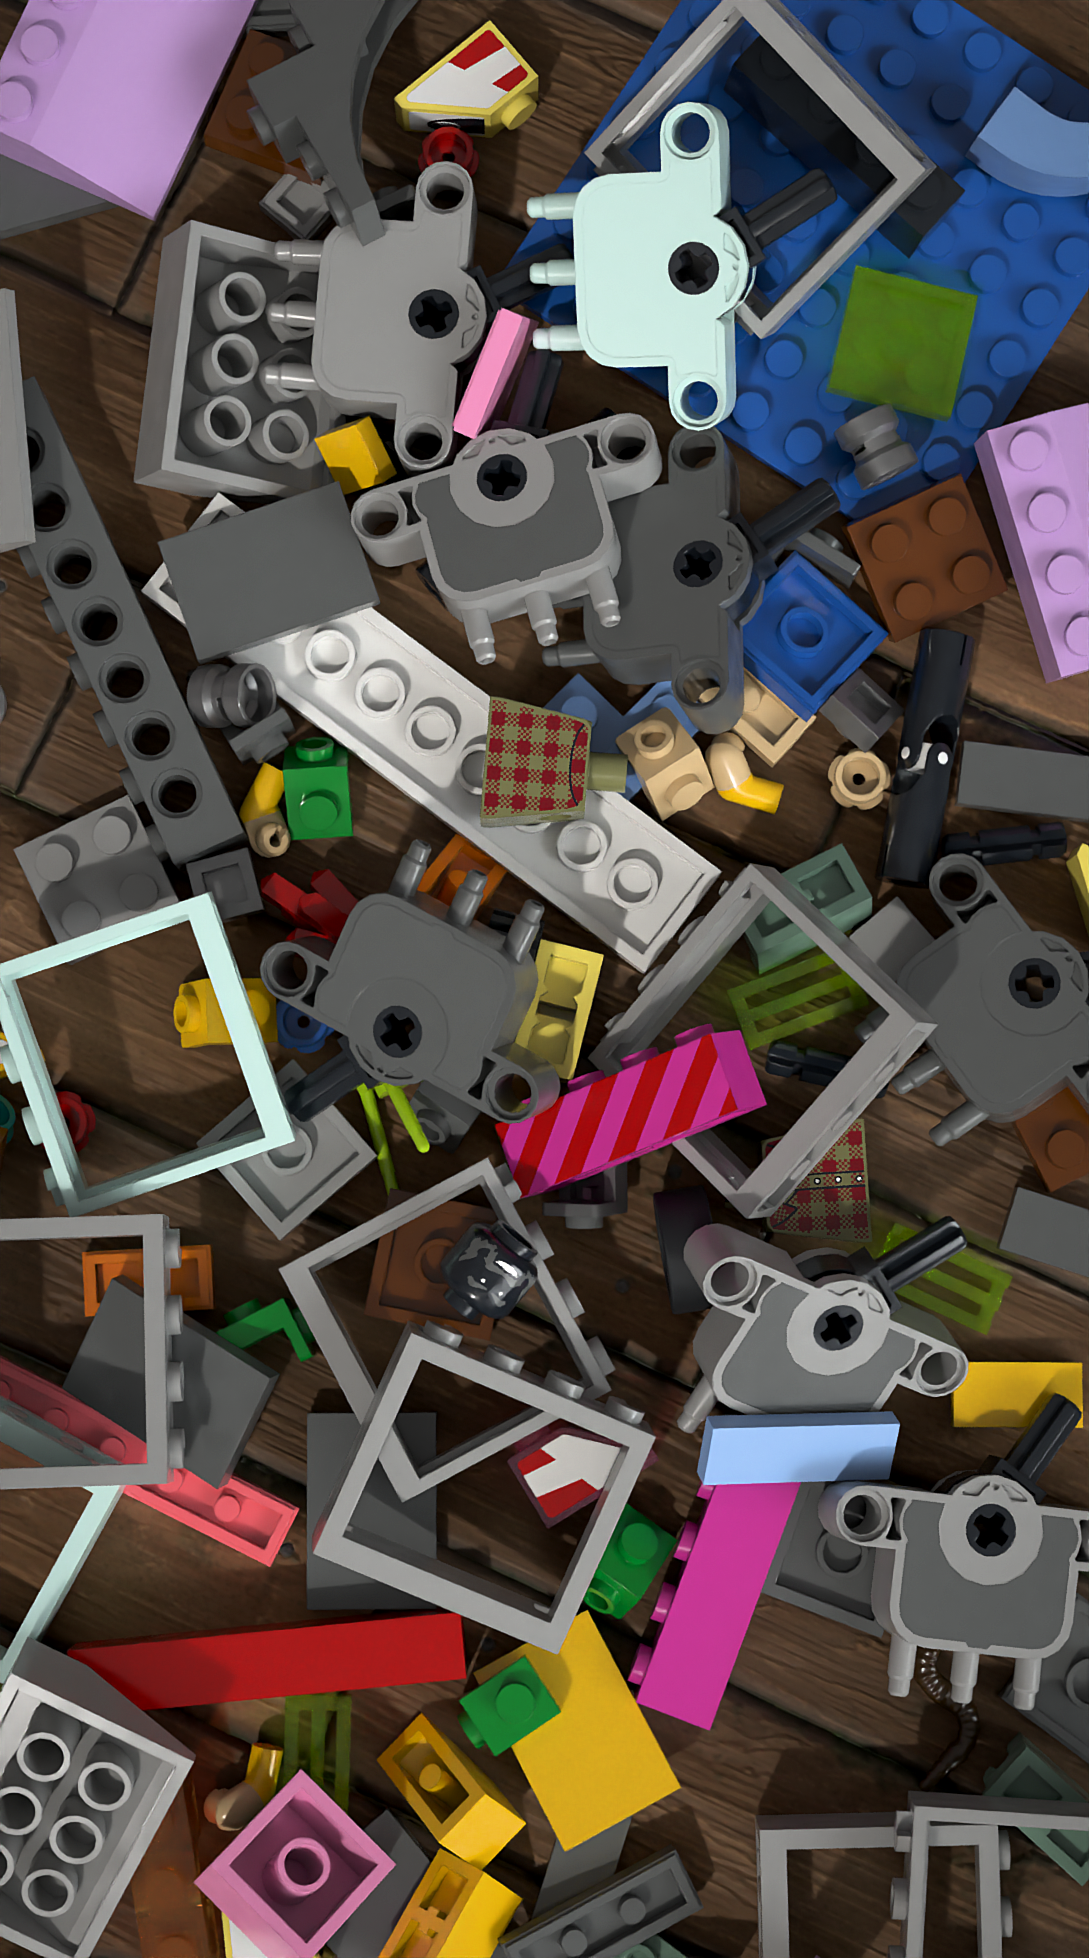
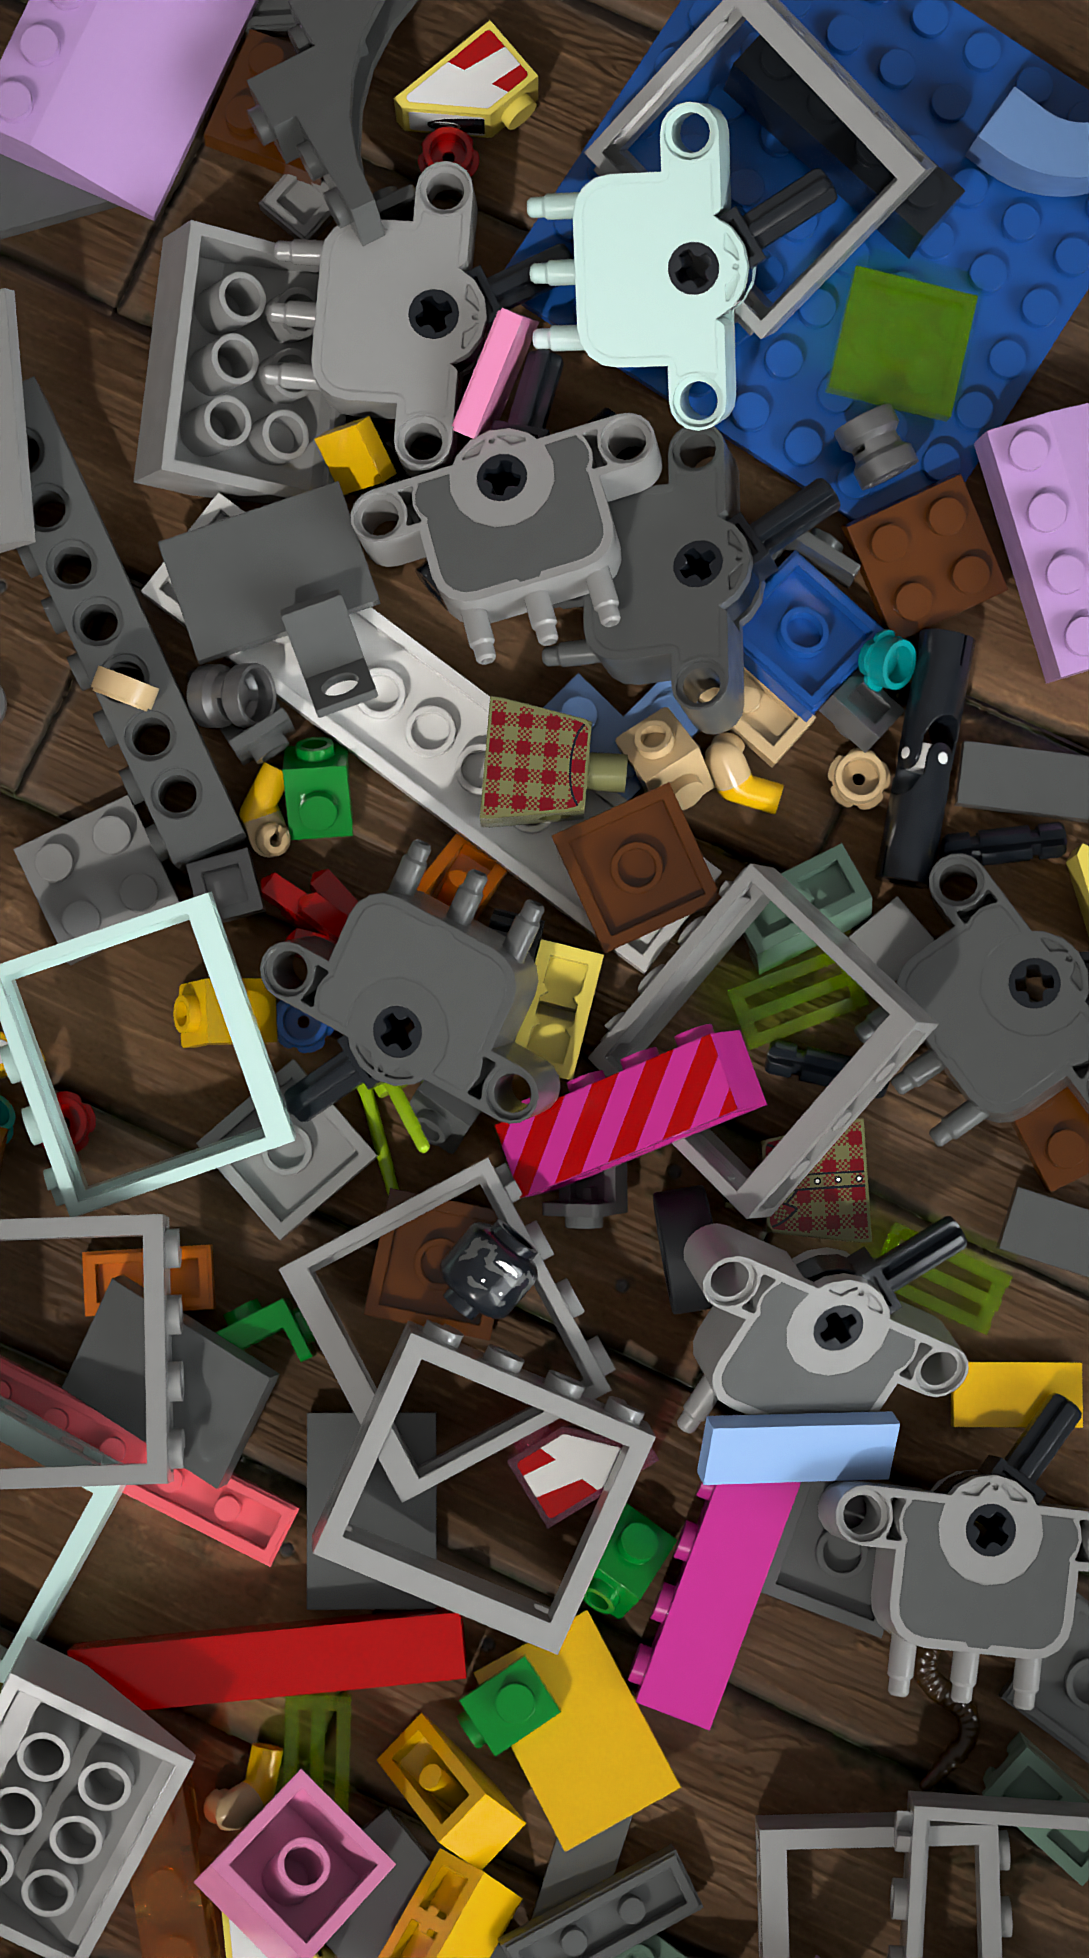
none -> tan tile [91,665,159,712]
none -> dark grey bracket [280,589,378,718]
none -> reddish brown plate [551,782,722,953]
none -> teal plate [858,629,916,692]

